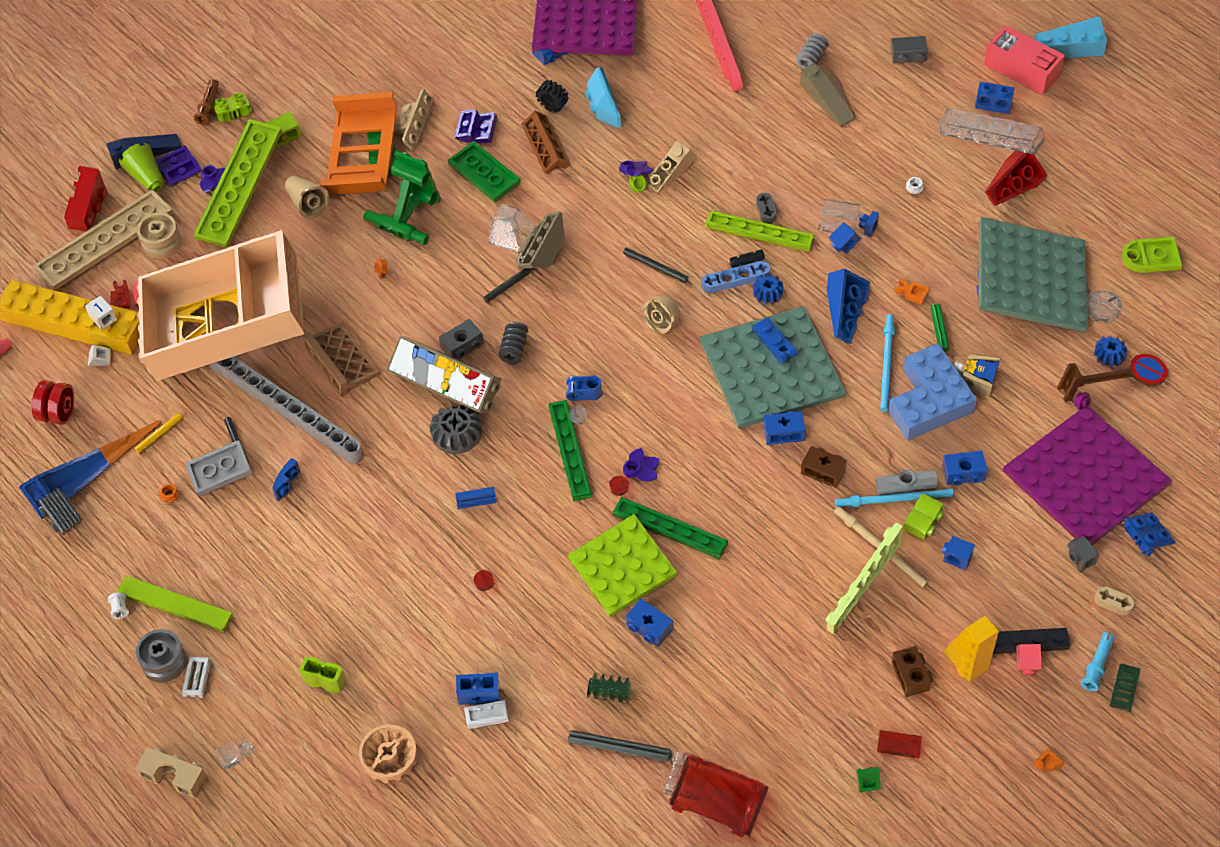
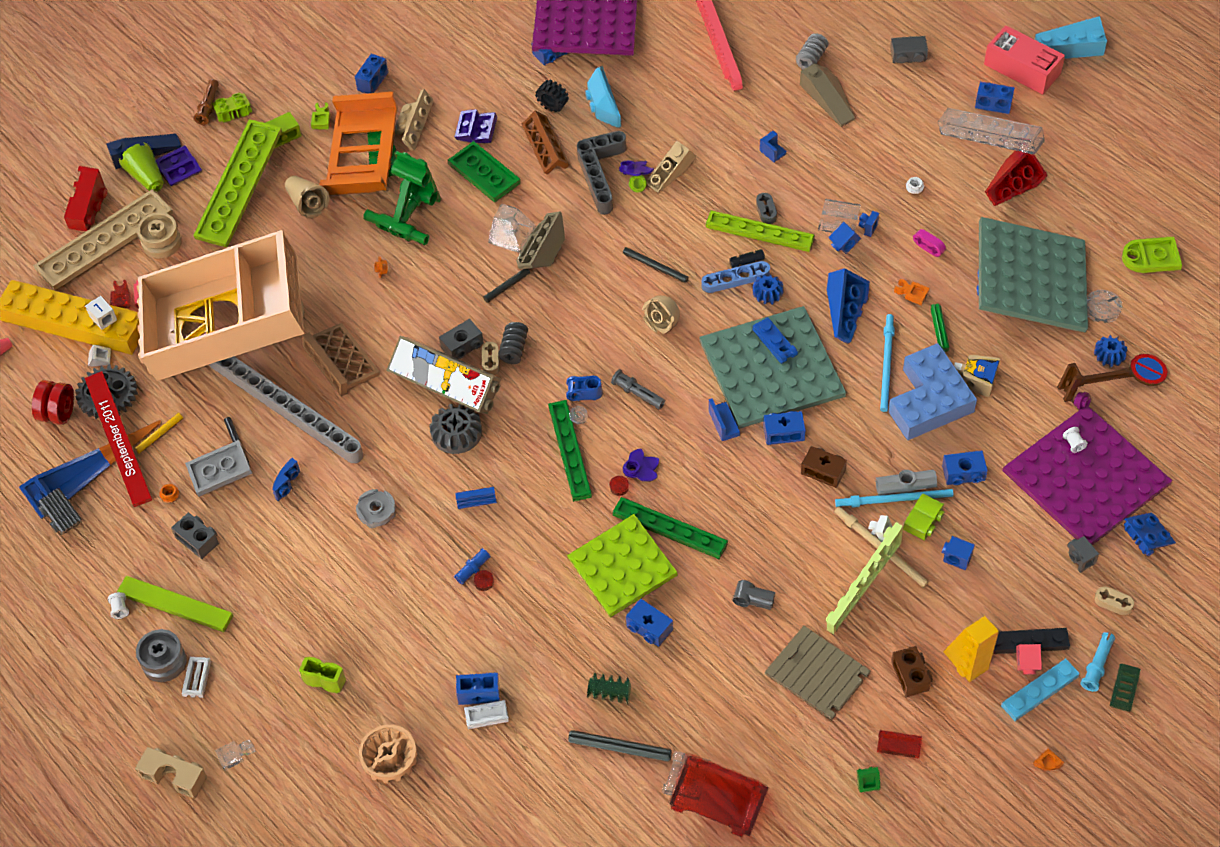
dark purple plate [200,165,225,193] -> none
none -> dark grey gear [75,364,138,419]
none -> red tile [84,371,152,507]
none -> dark grey brick [171,512,219,559]
none -> lime plate [311,103,330,129]
none -> blue brick [355,53,388,94]
none -> light grey plate [356,489,396,528]
none -> blue pin [454,548,491,585]
none -> tan beam [482,342,499,375]
none -> dark grey beam [577,131,626,215]
none -> dark grey pin [611,369,666,410]
none -> blue panel [708,398,740,441]
none -> dark grey piece [732,580,775,610]
none -> blue panel [760,131,786,162]
none -> dark tan door [765,626,871,720]
none -> white tile [868,515,893,542]
none -> dark pink beam [913,229,946,257]
none -> medium azure plate [1001,658,1080,721]
none -> white bush [1063,427,1088,453]

